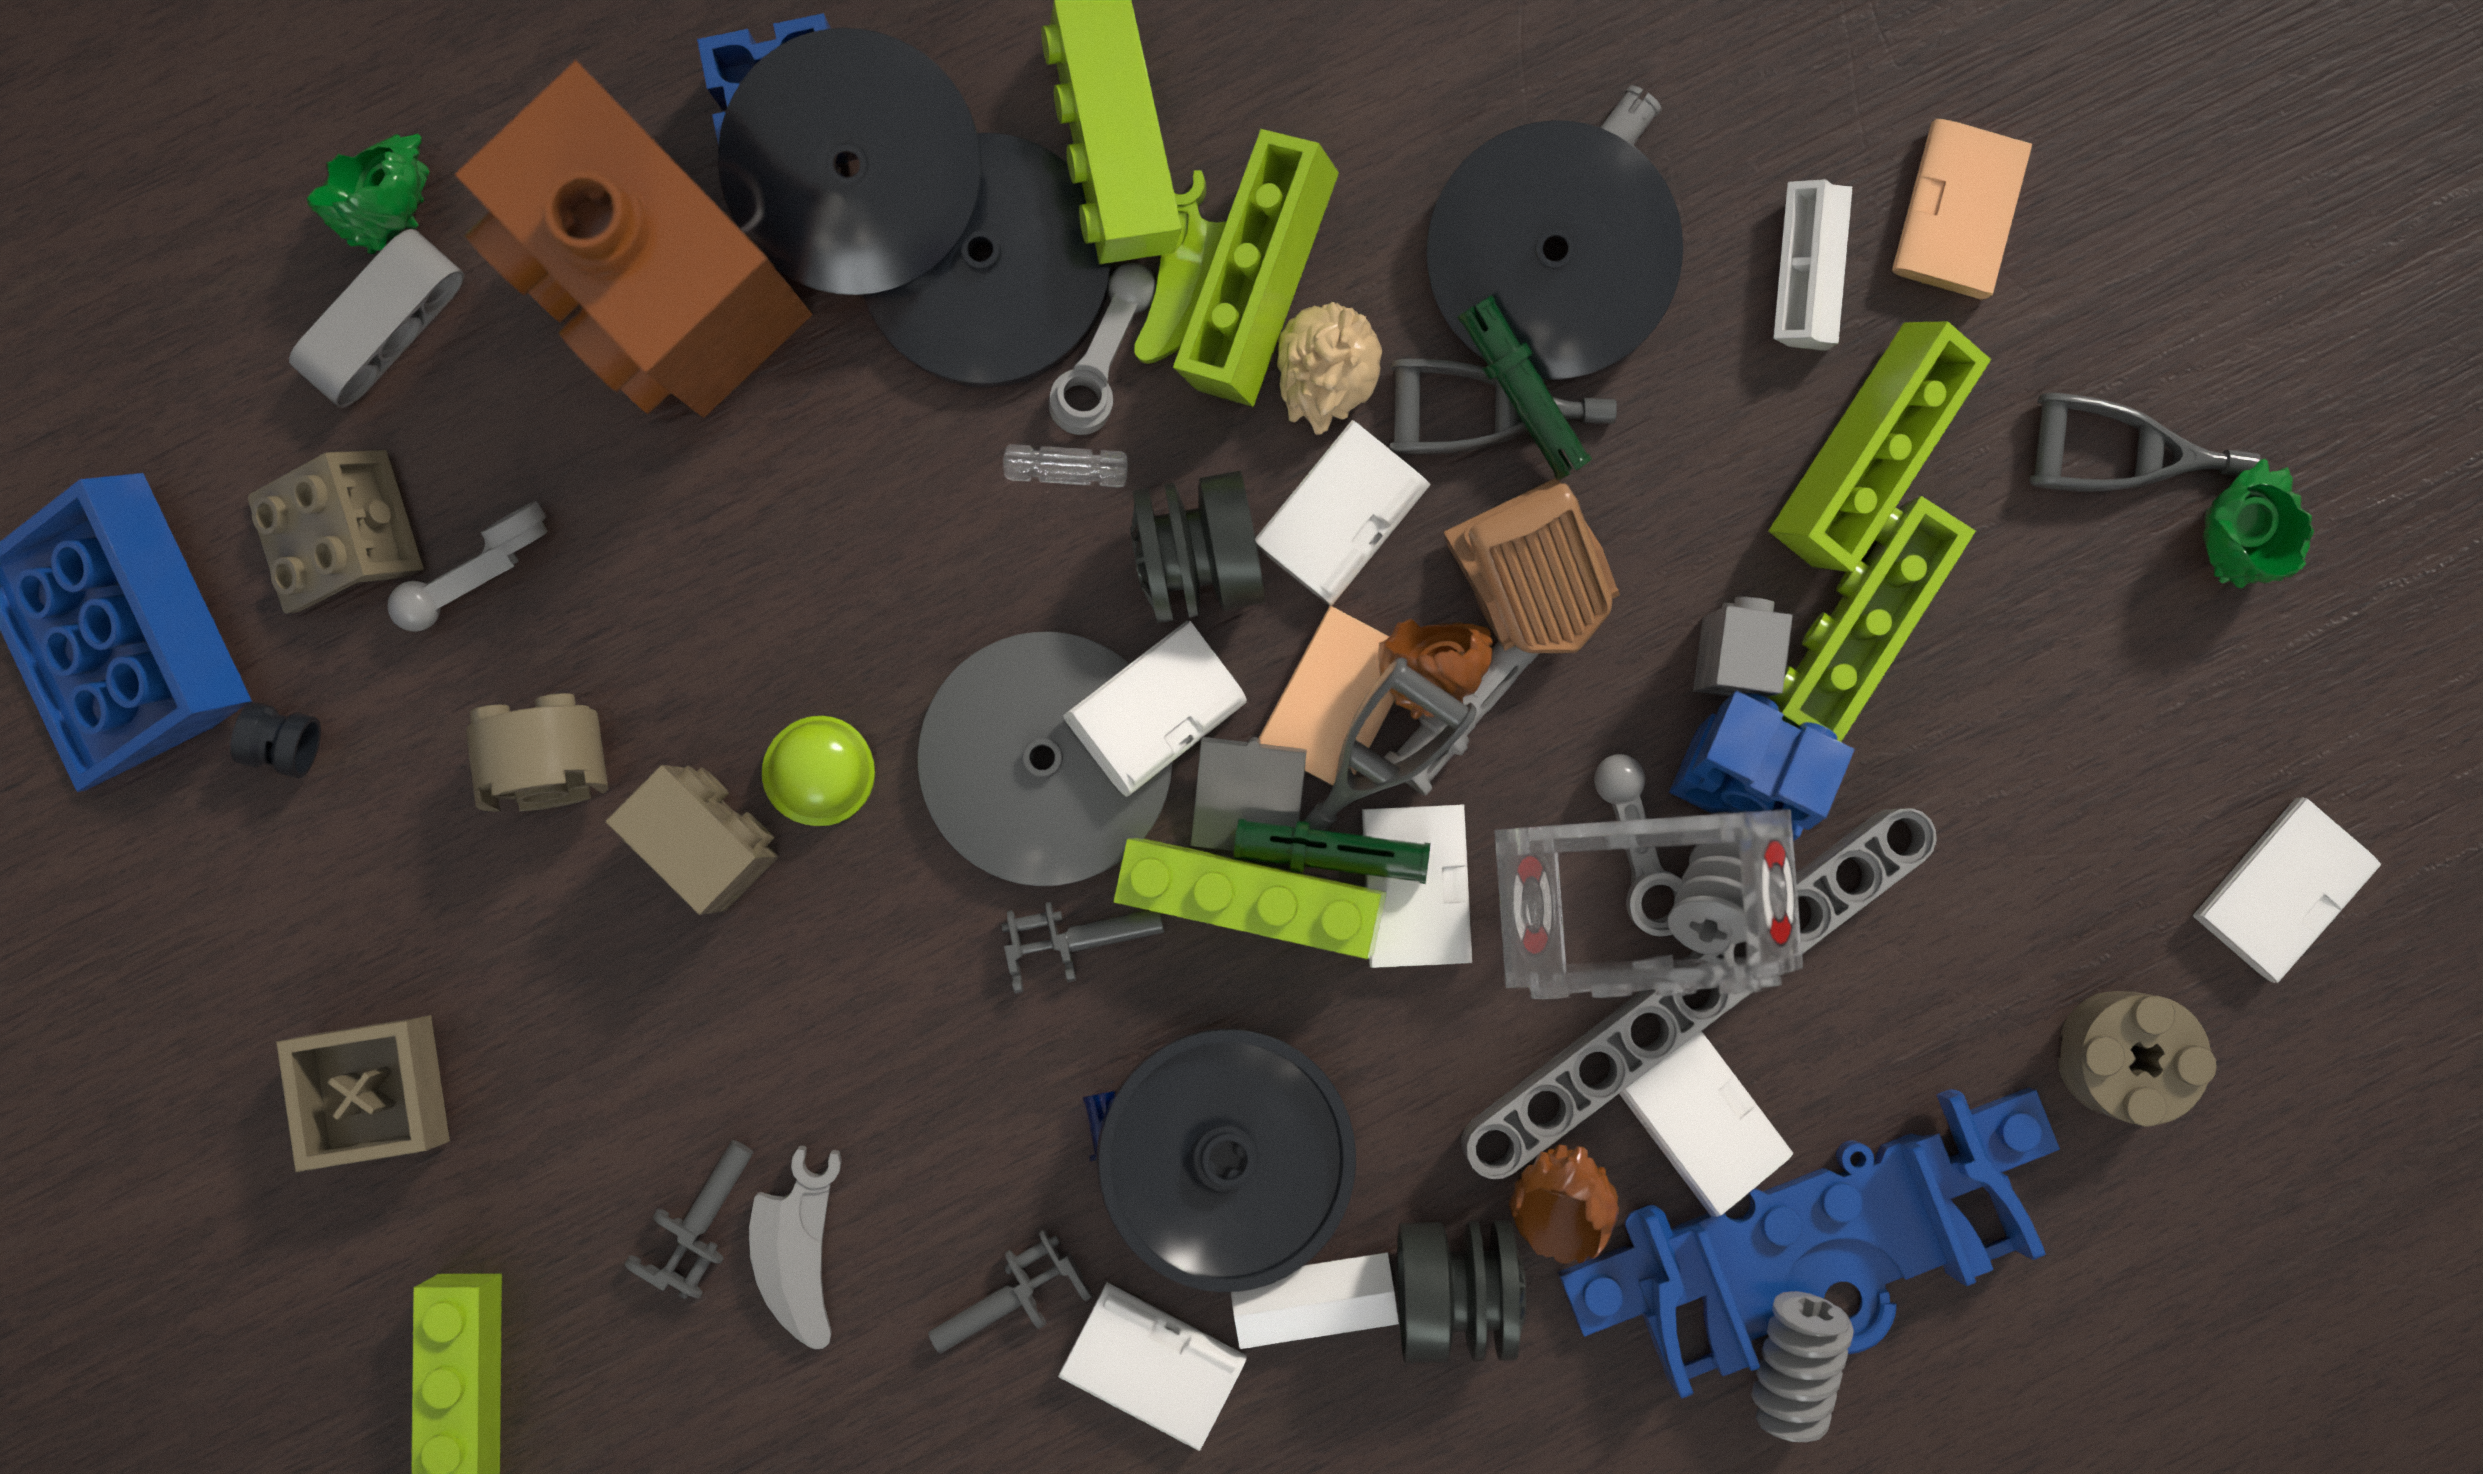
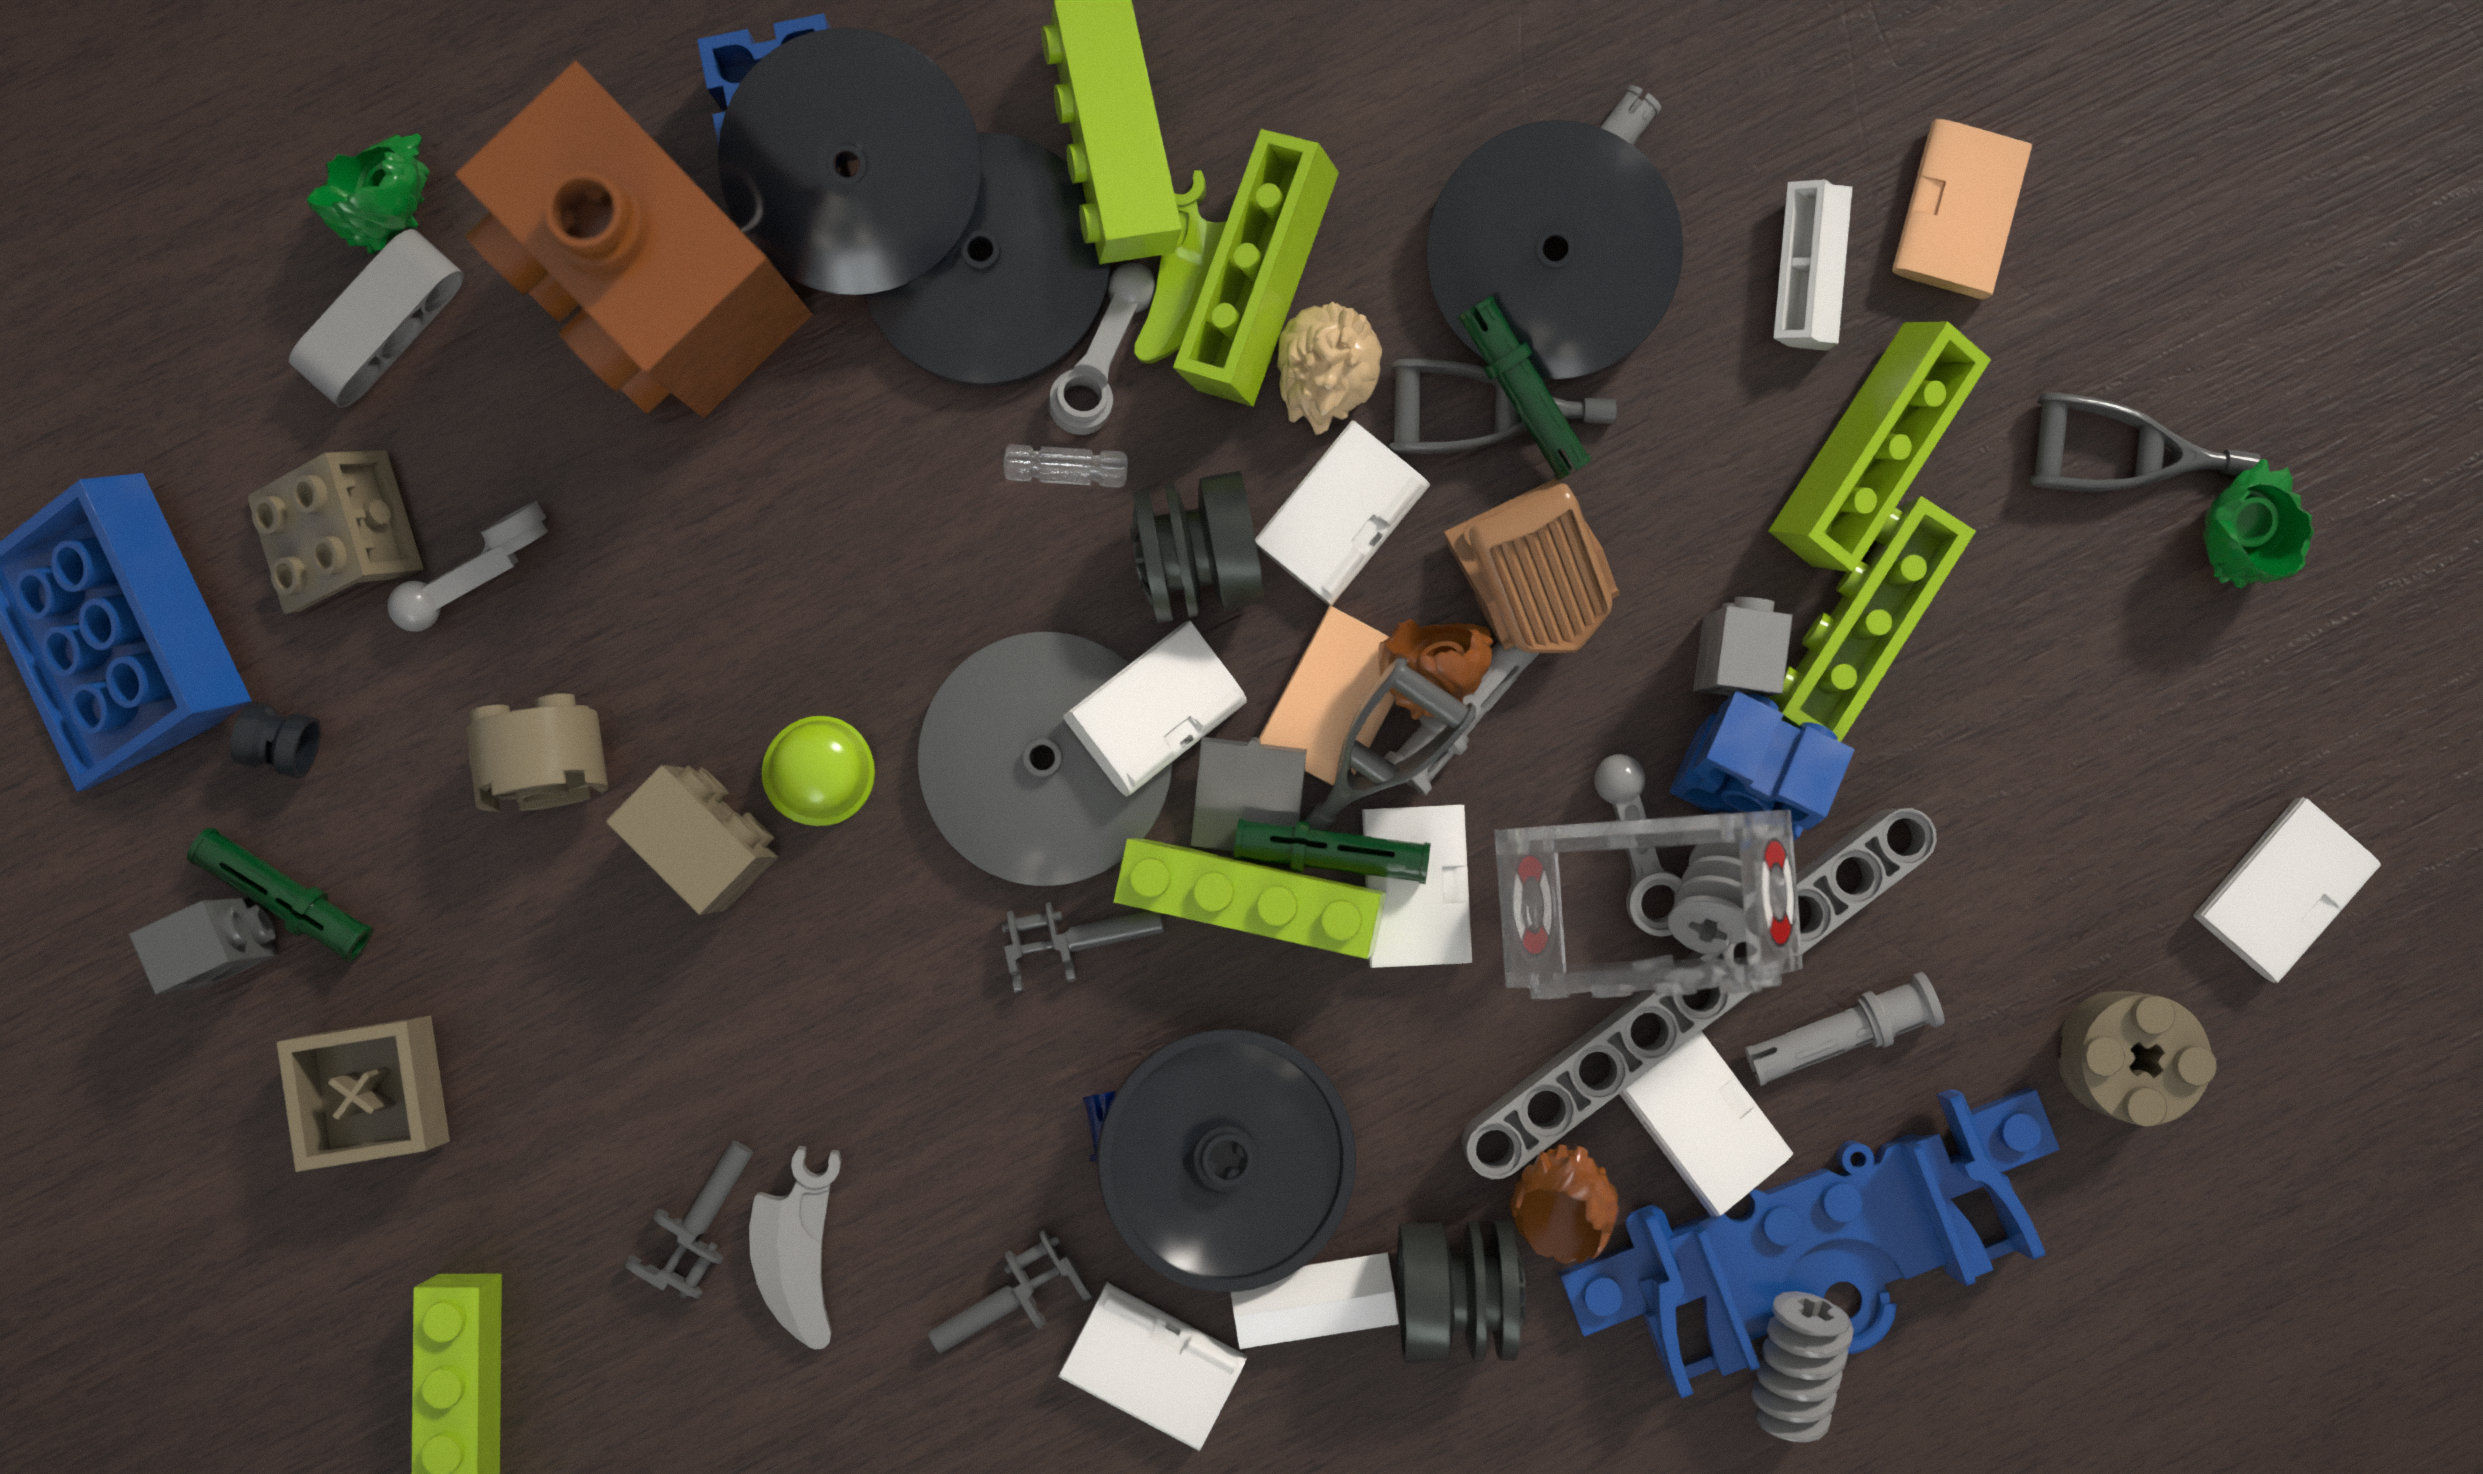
none -> dark grey brick [129,898,278,994]
none -> dark green pin [186,827,373,962]
none -> light grey pin [1744,971,1945,1086]

